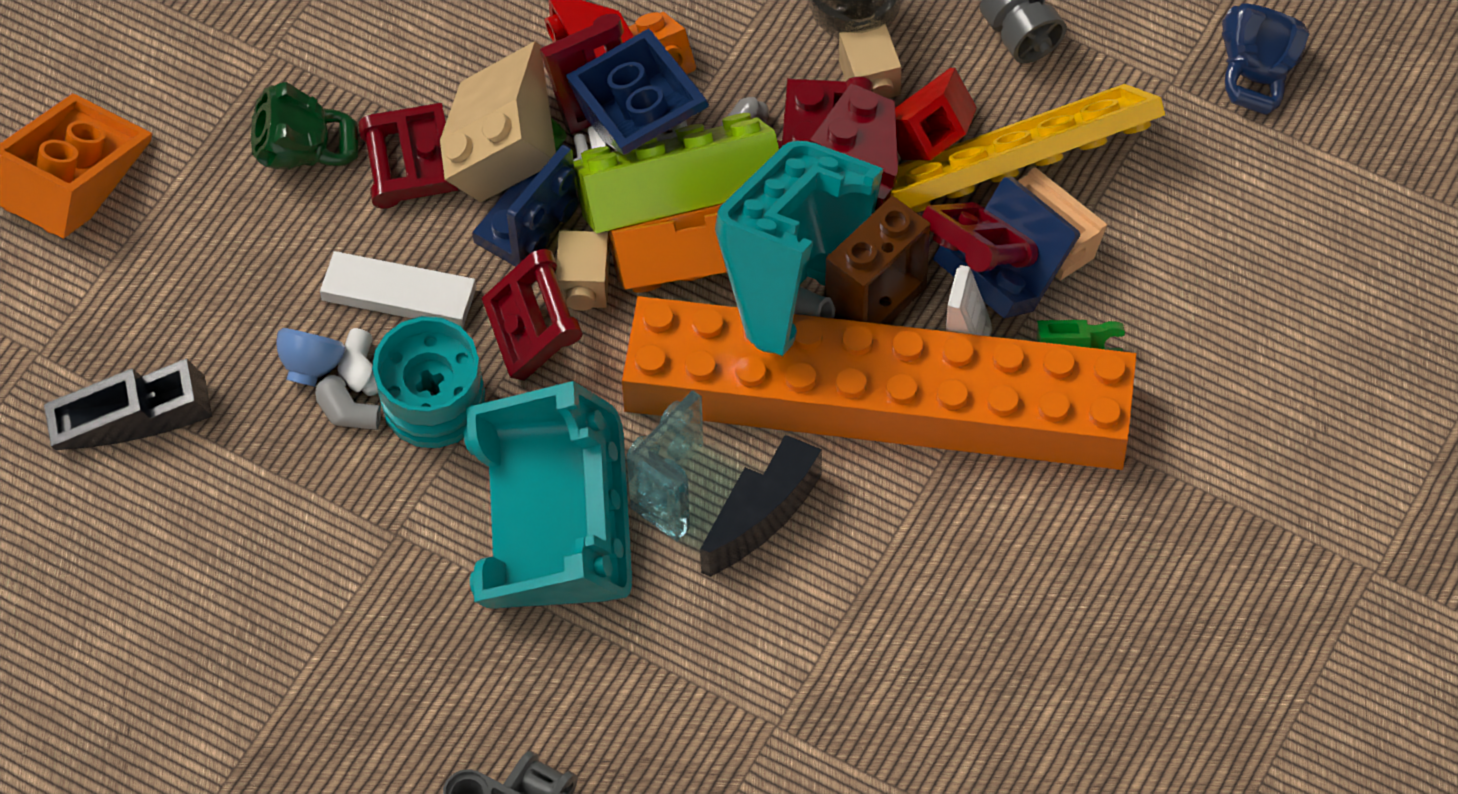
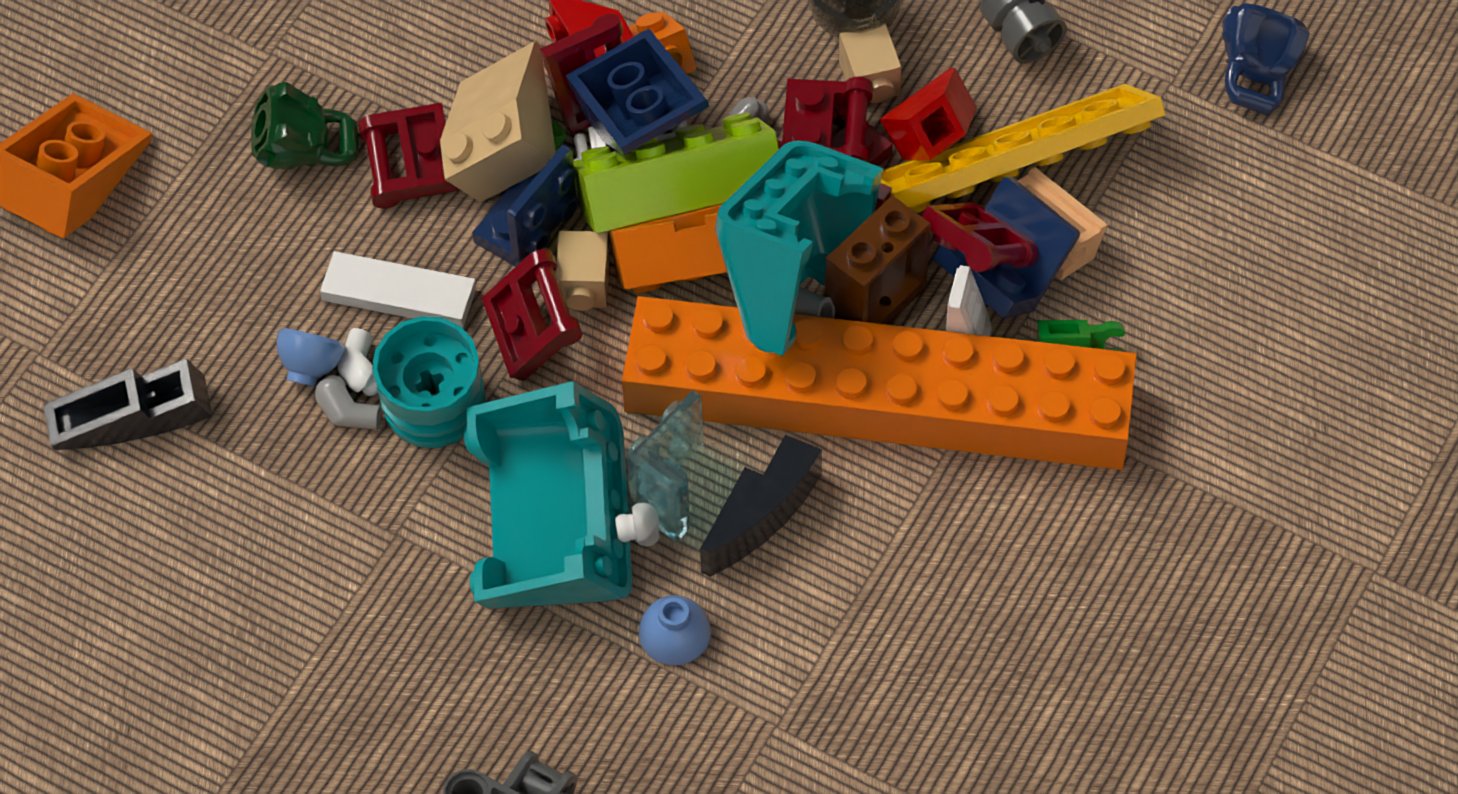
dark red wing [809,83,898,190] -> none
none -> white arm [615,503,660,546]
none -> medium blue brick [639,595,711,665]

